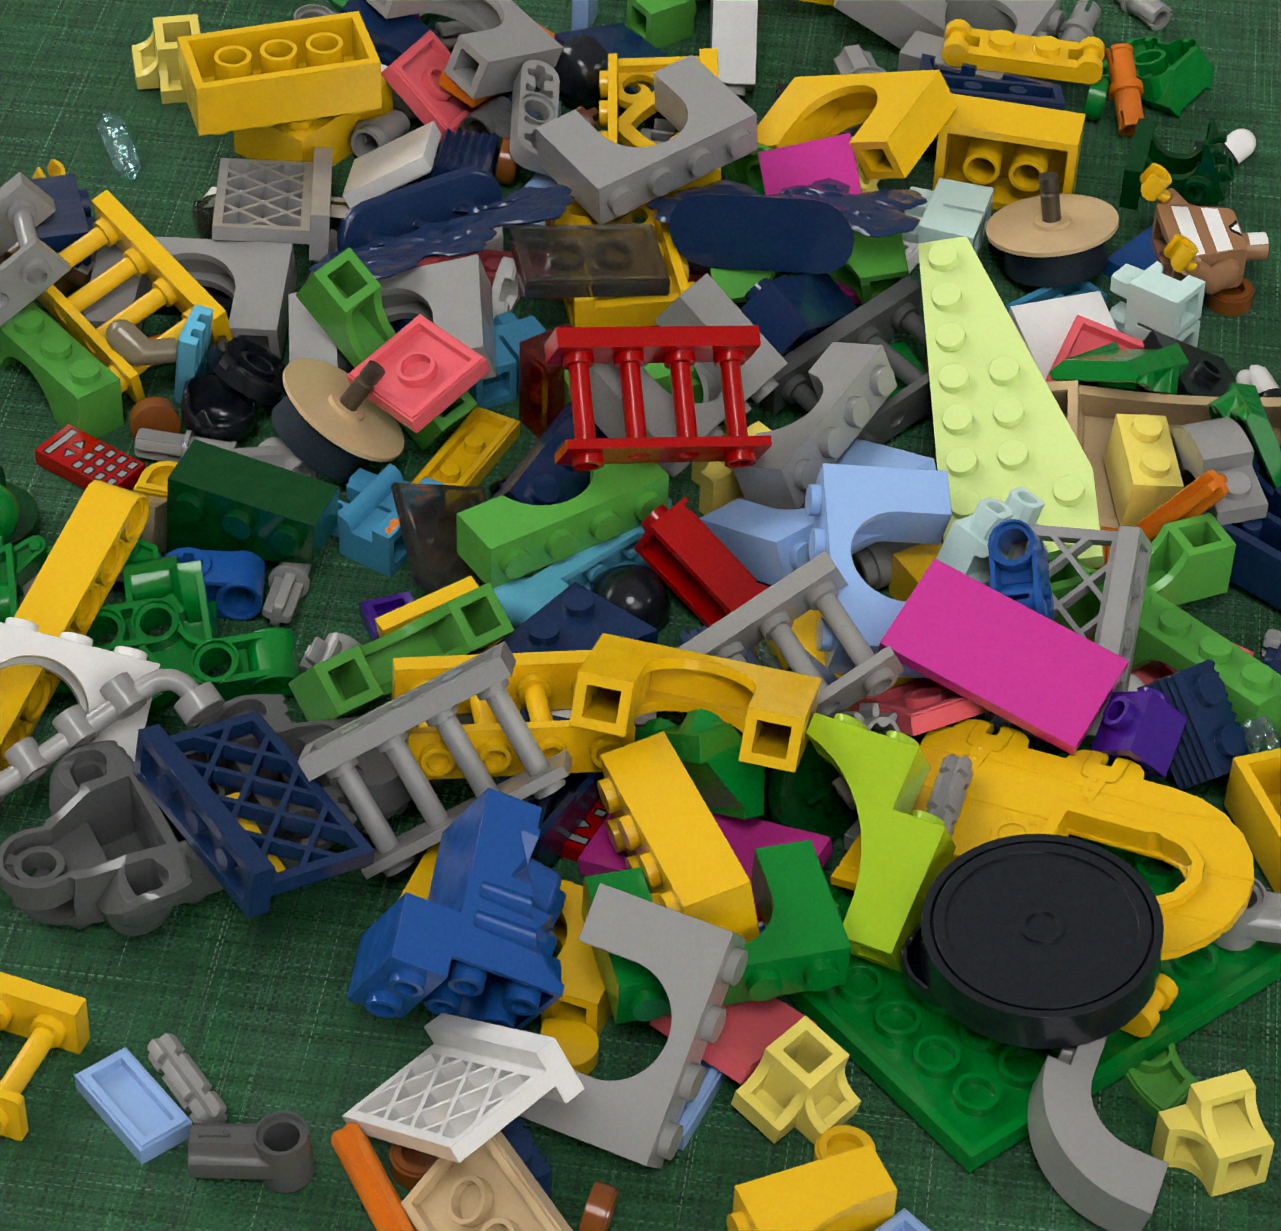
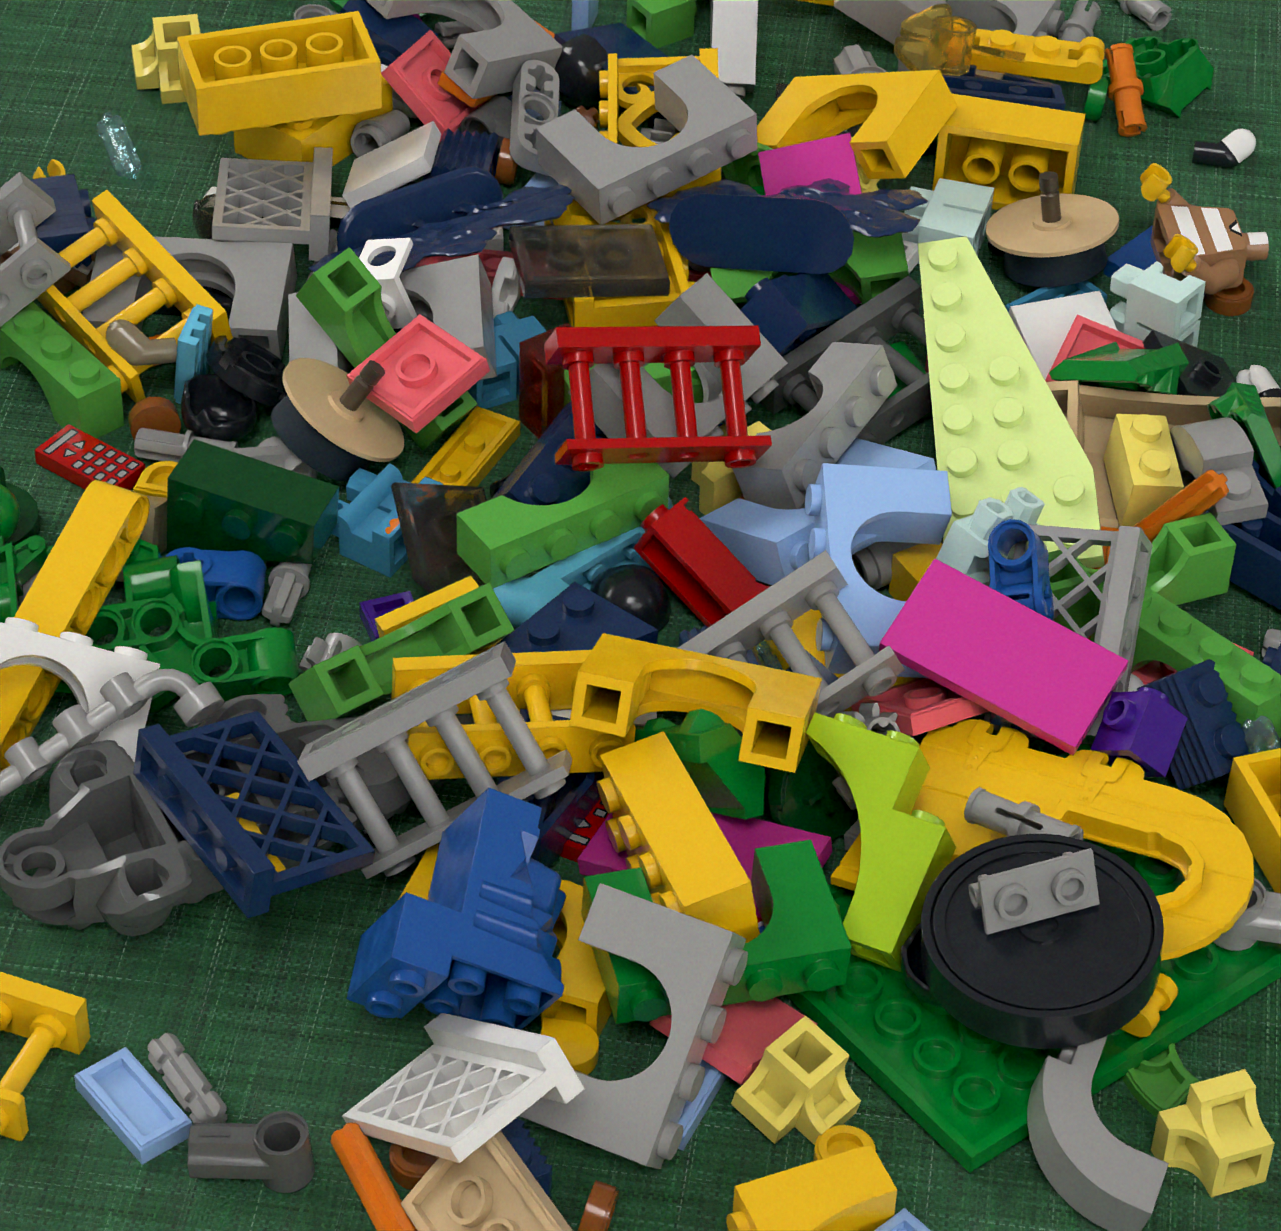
light grey axle [925,754,973,837] -> none
dark green tile [1119,118,1235,210] -> none
none -> white bracket [359,238,417,329]
none -> clear yellow piece [894,3,1026,76]
none -> light grey pin [964,787,1083,840]
none -> light grey hinge [969,848,1100,935]

